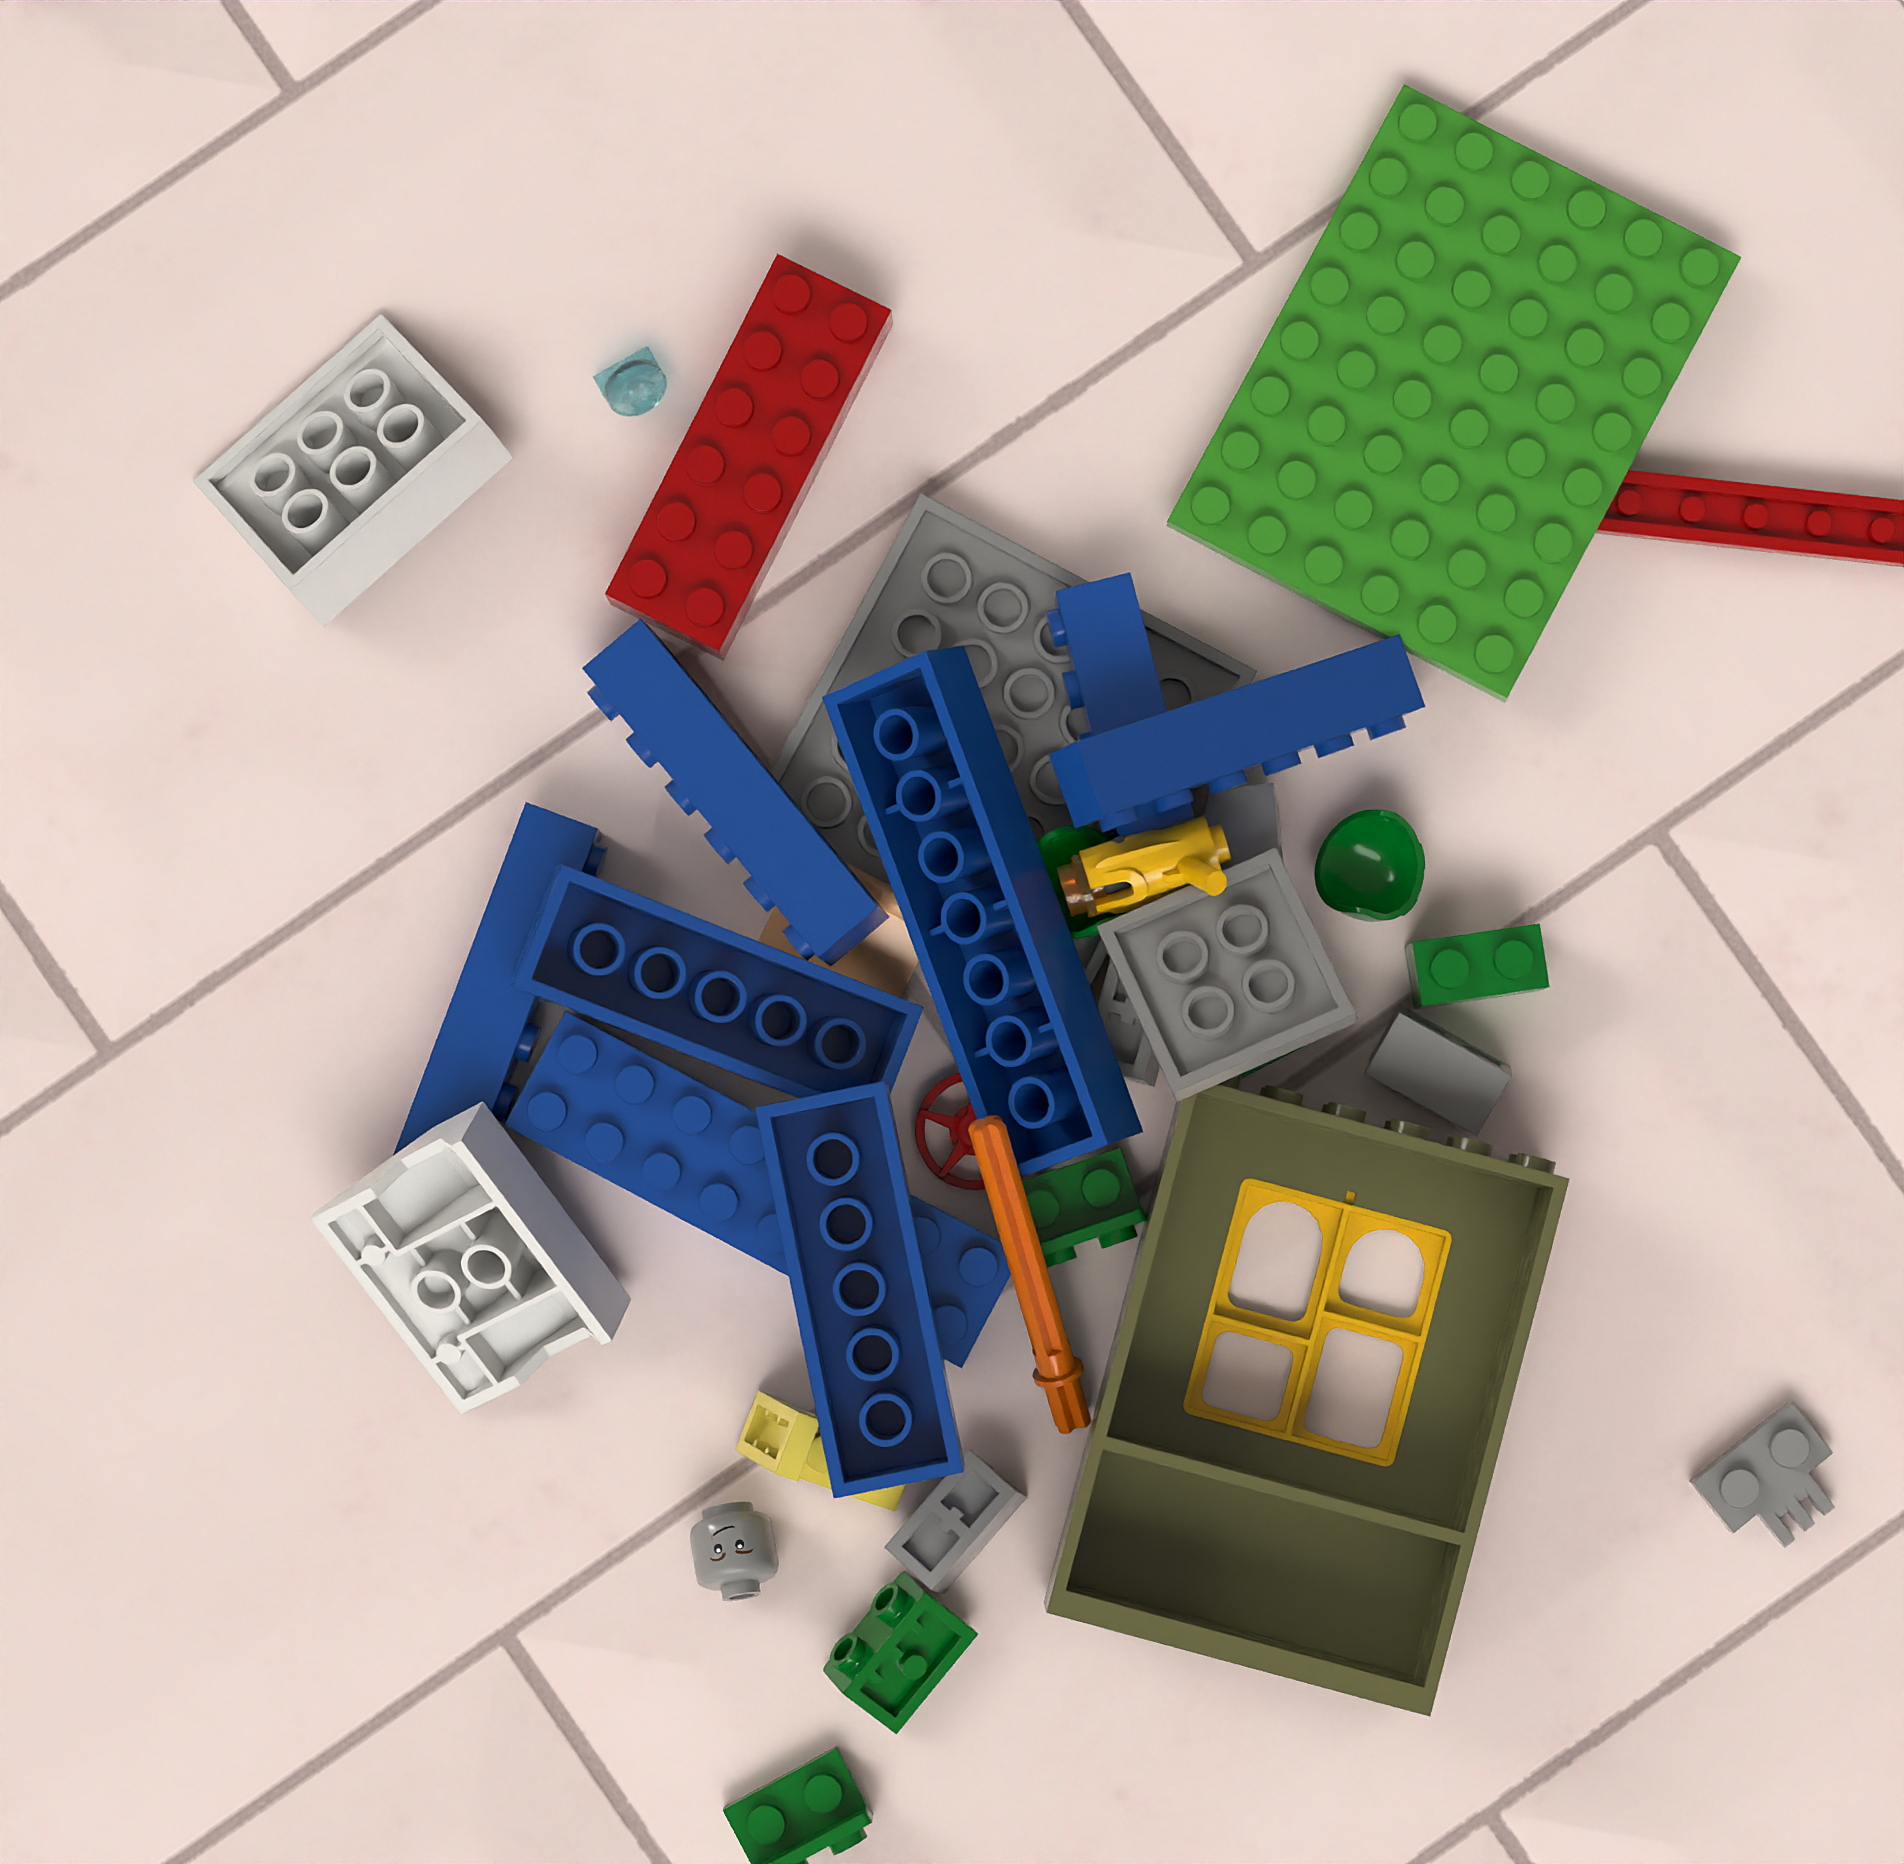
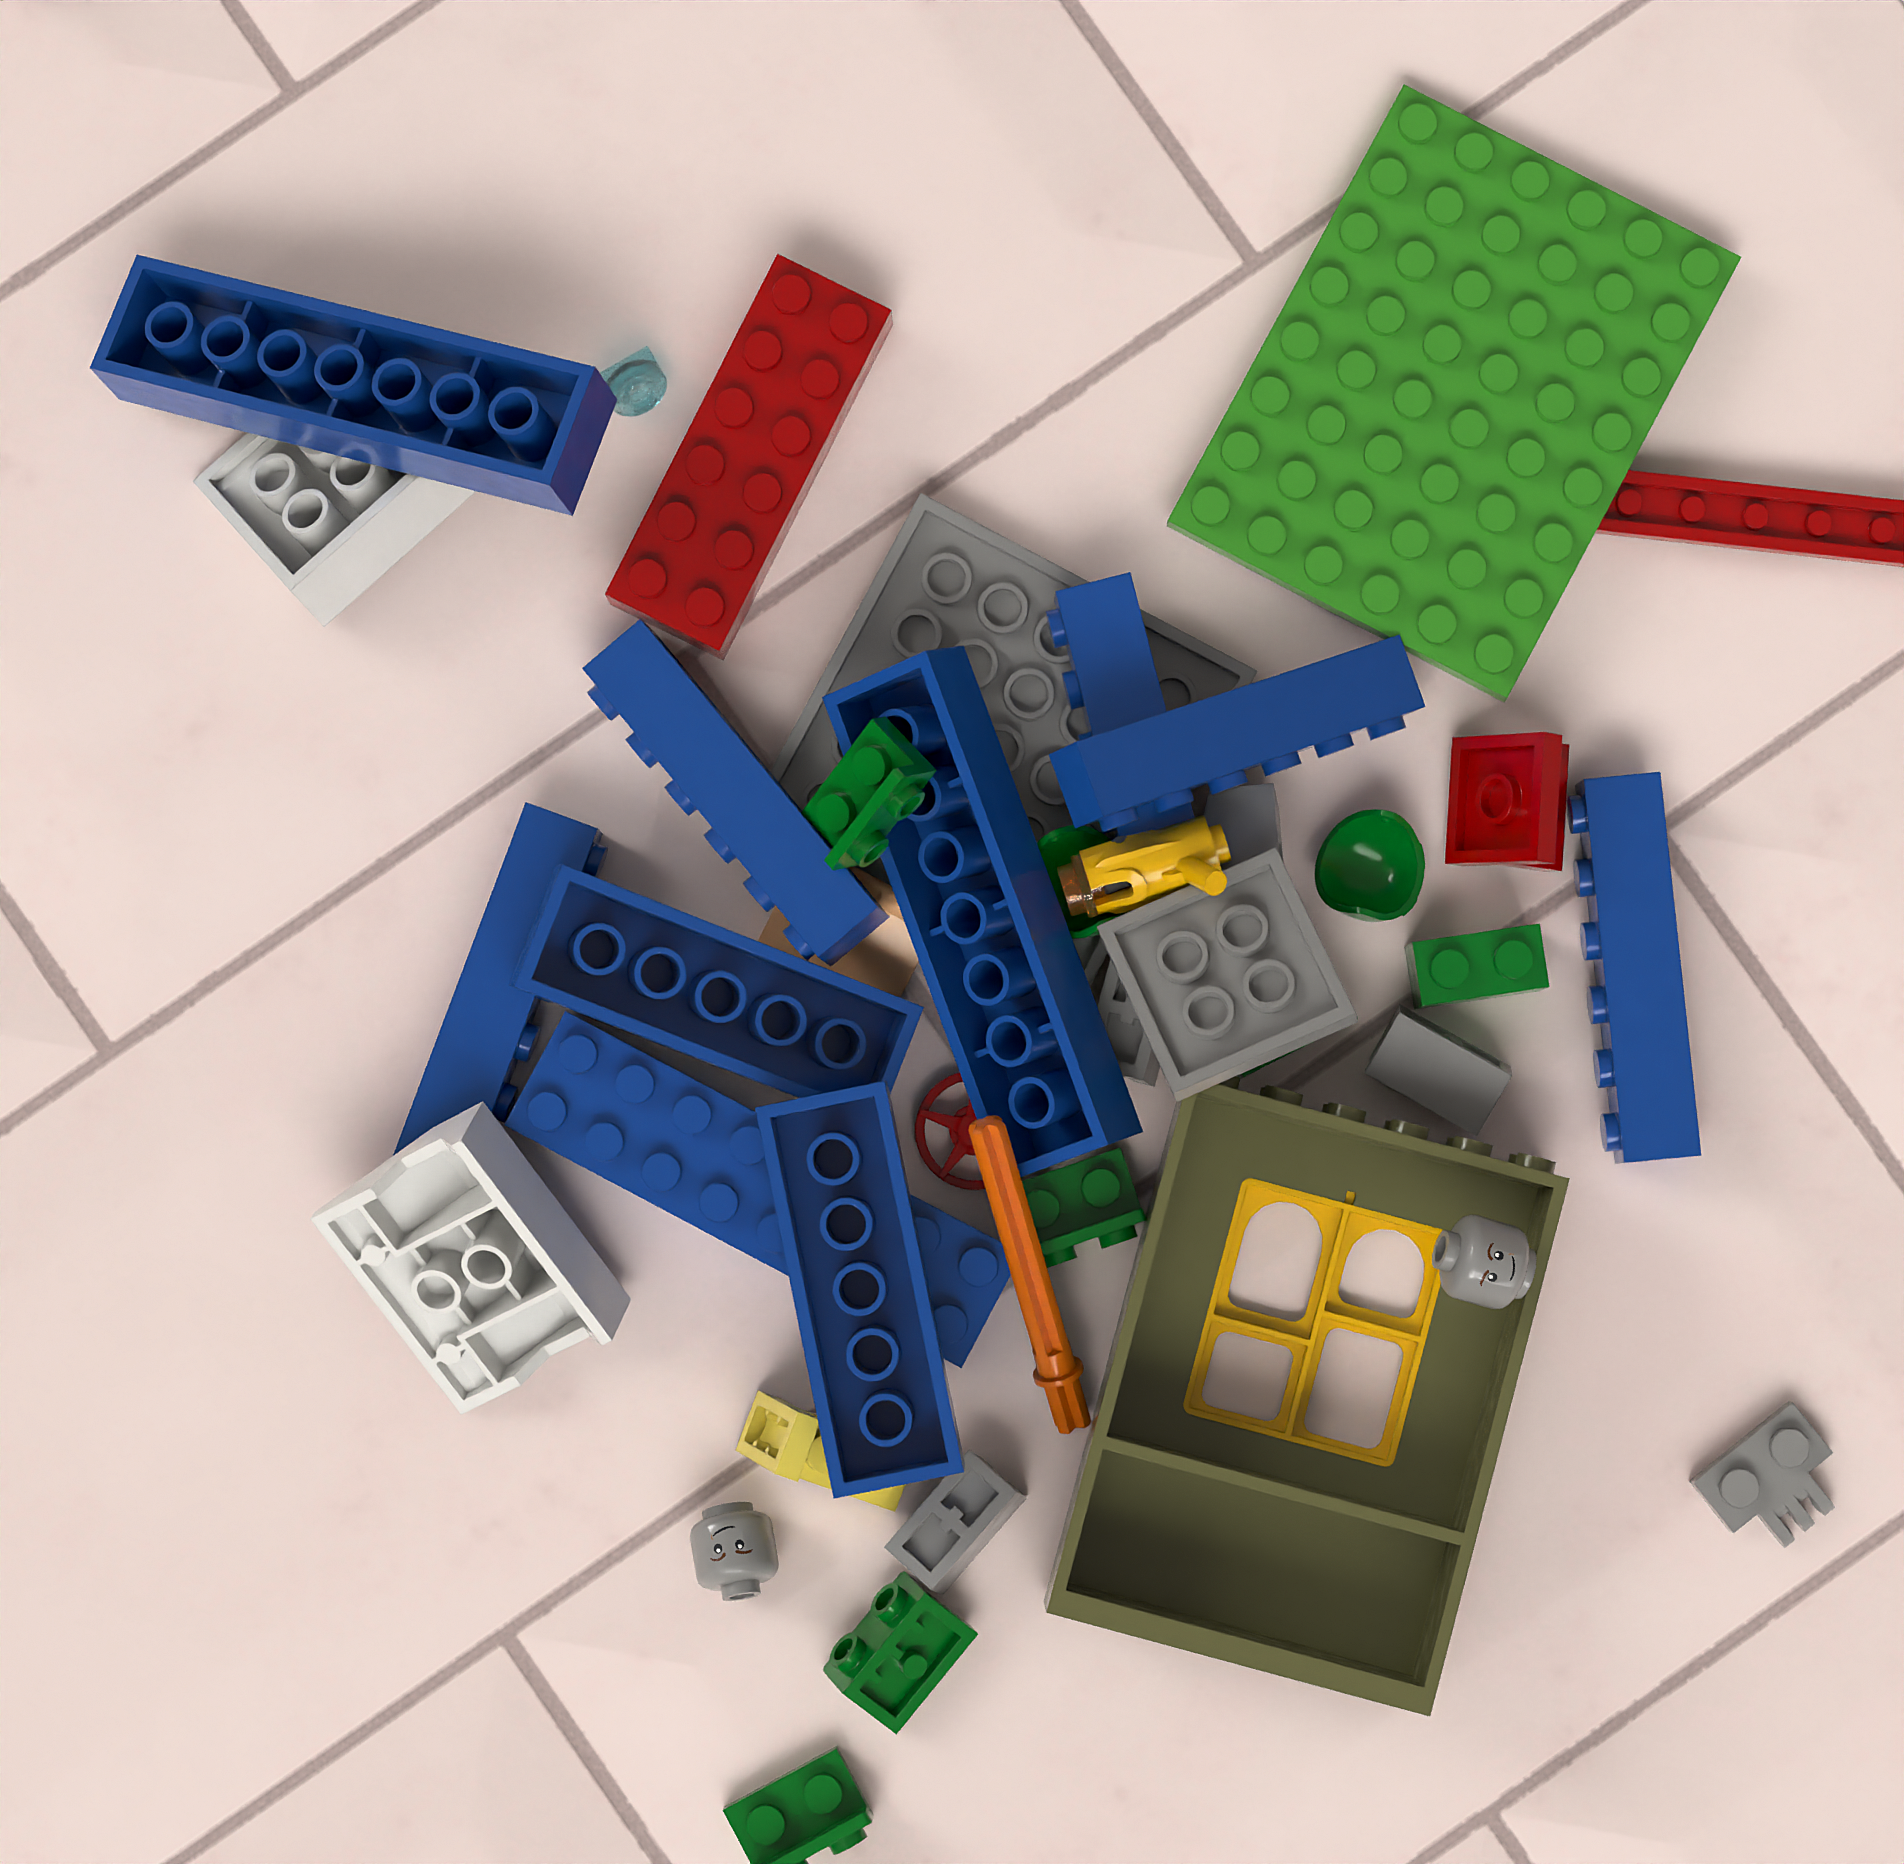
none -> blue brick [90,254,618,516]
none -> green bracket [801,716,937,871]
none -> light grey head [1432,1215,1536,1309]
none -> red bracket [1445,732,1569,872]
none -> blue brick [1567,772,1701,1164]

